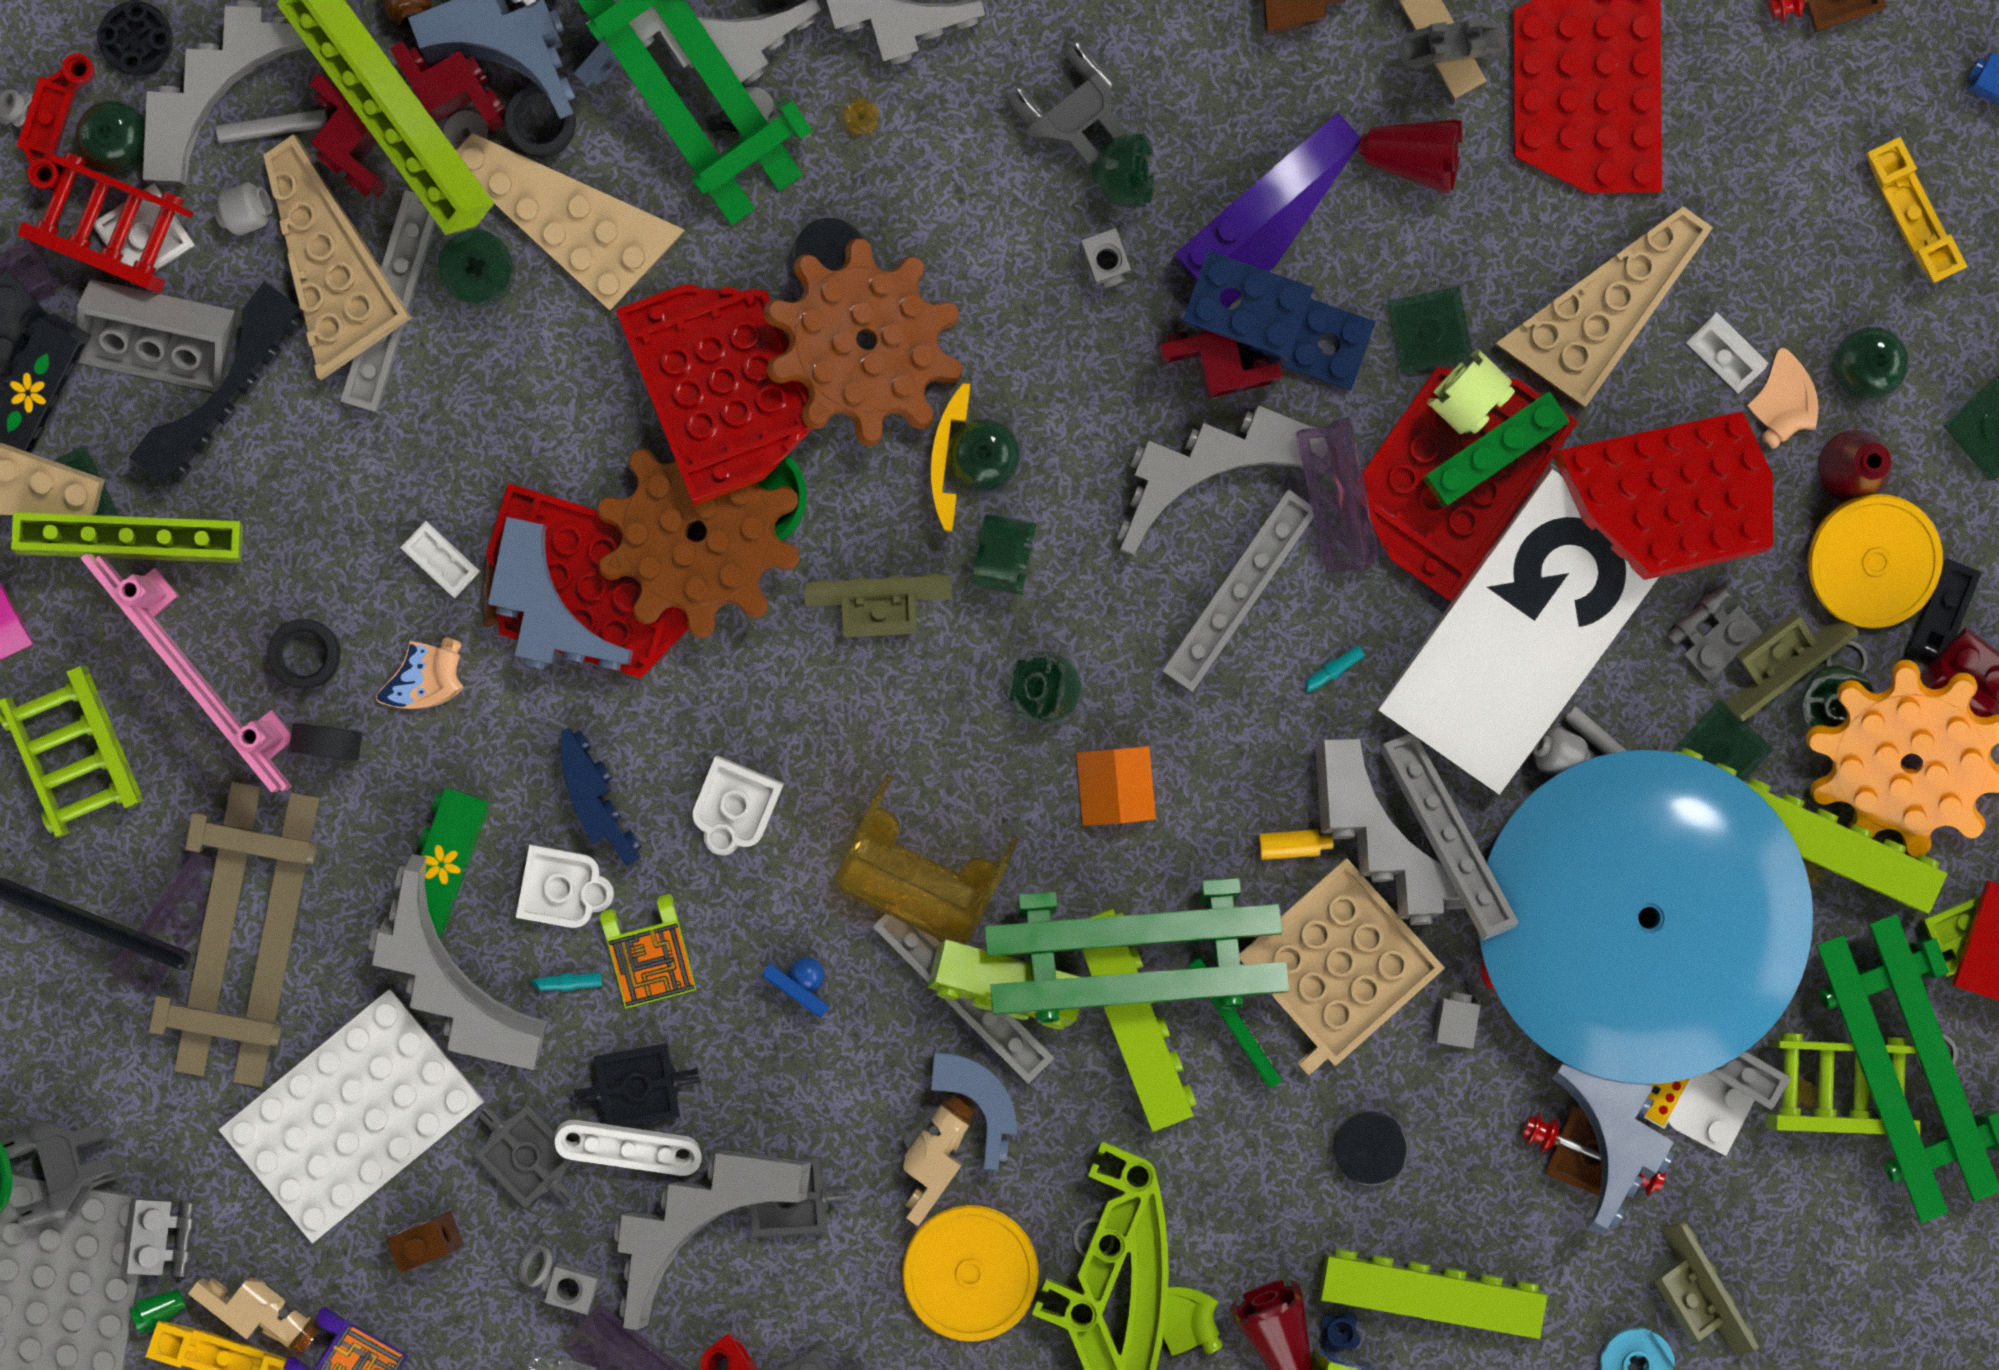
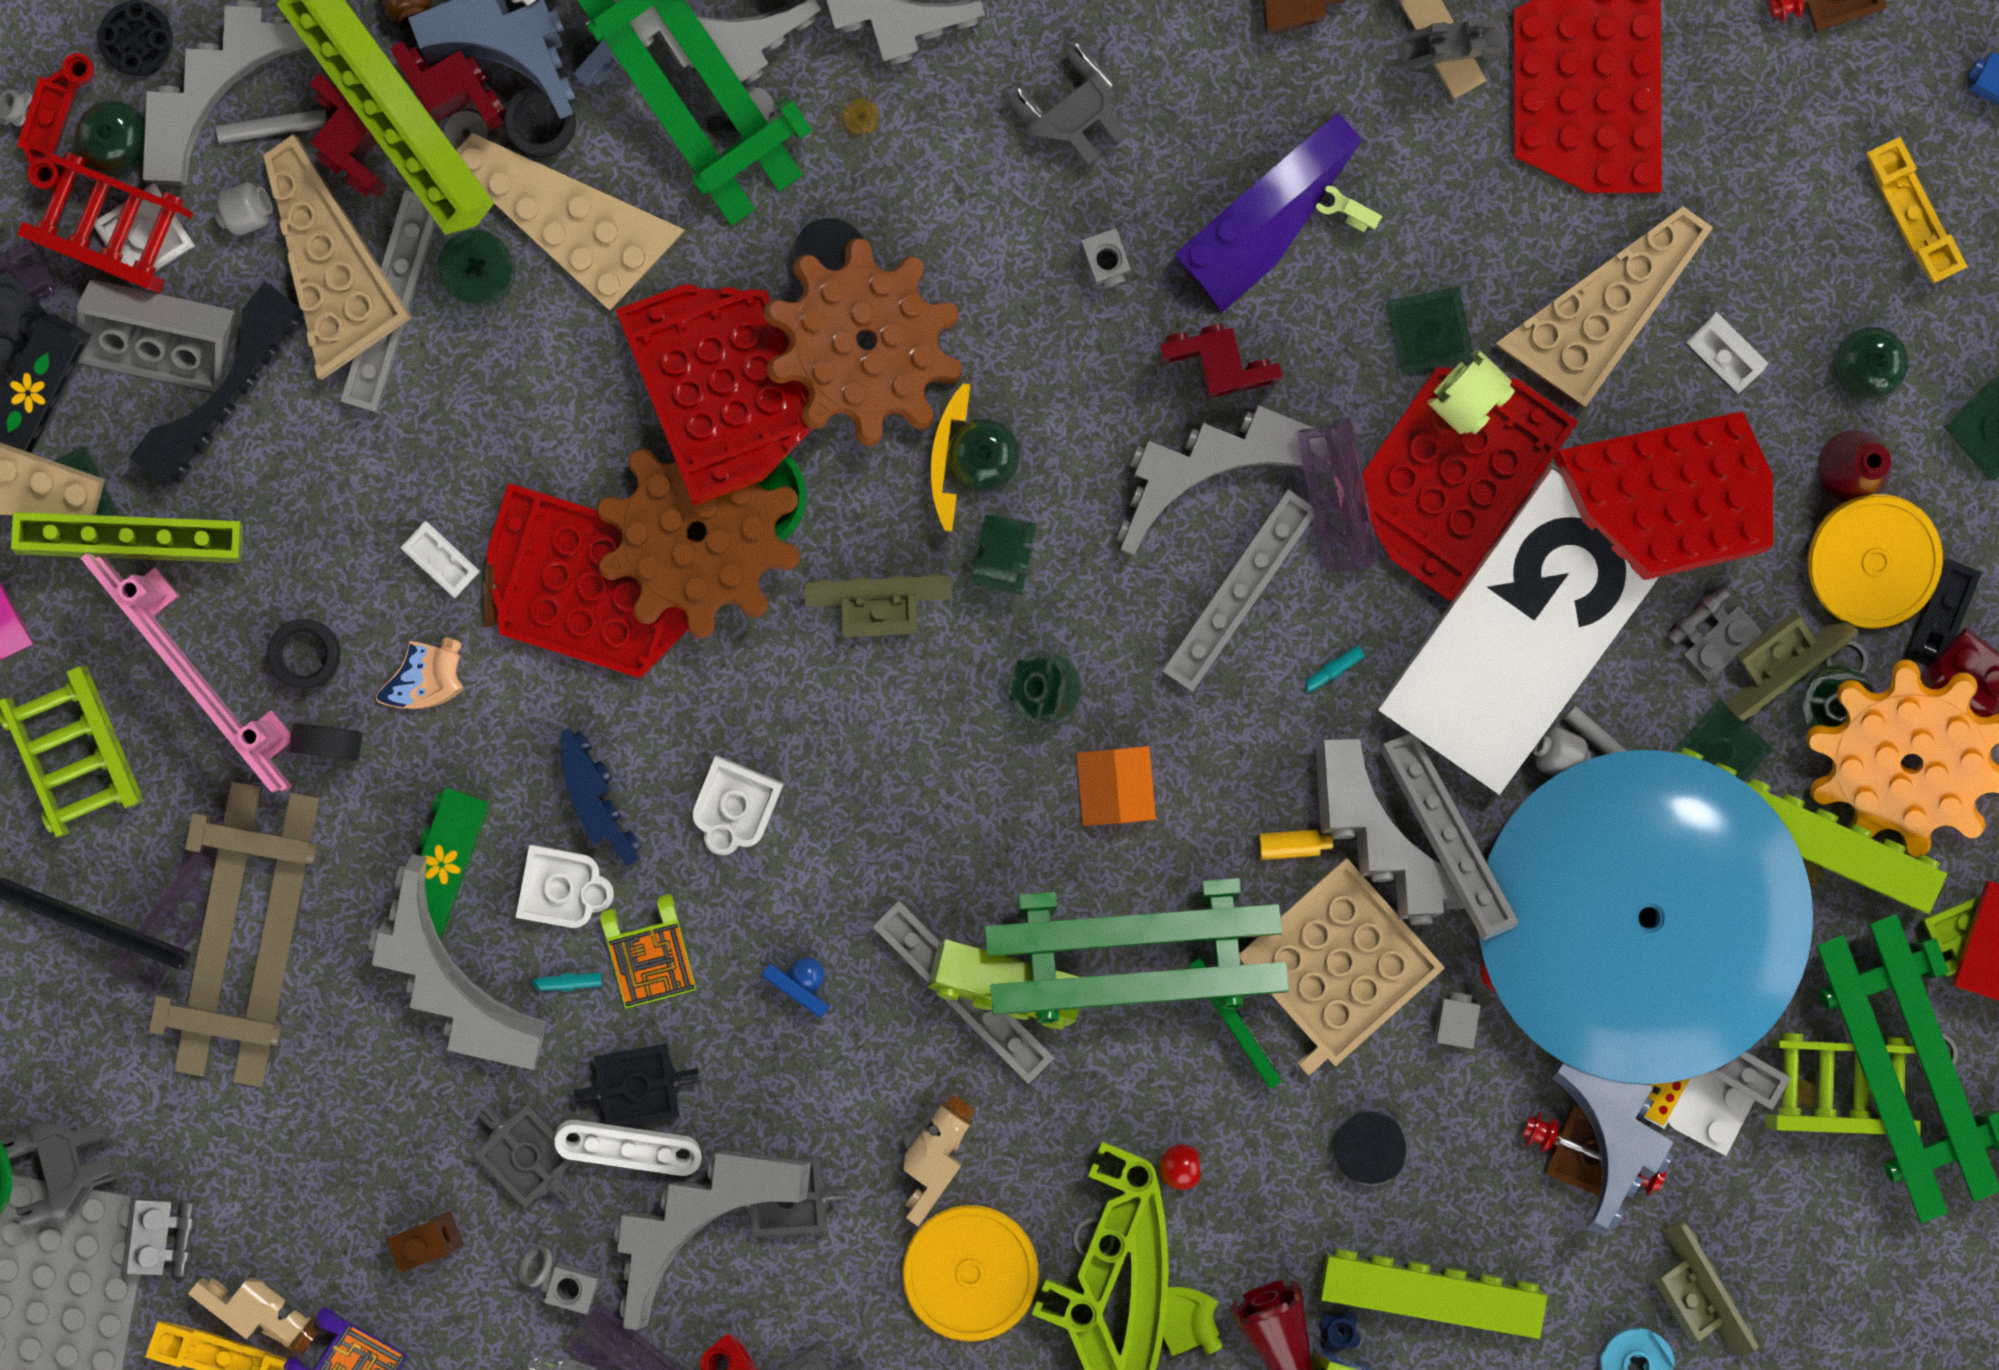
green cone [128,1288,187,1334] -> none
white plate [219,988,485,1244] -> none
sand blue arch [488,517,633,670] -> none
clear yellow windscreen [837,774,1019,944] -> none
sand blue arch [931,1051,1017,1170] -> none
lime brick [1082,908,1197,1132] -> none
clear green cylinder [1092,133,1154,208] -> none
dark blue bracket [1182,250,1376,391] -> none
dark red cone [1359,119,1463,194] -> none
green arch [1422,391,1570,508] -> none
light nougat arm [1747,348,1818,449] -> none
none -> red piece [1158,1144,1200,1190]
none -> yellowish green plate [1316,186,1382,232]

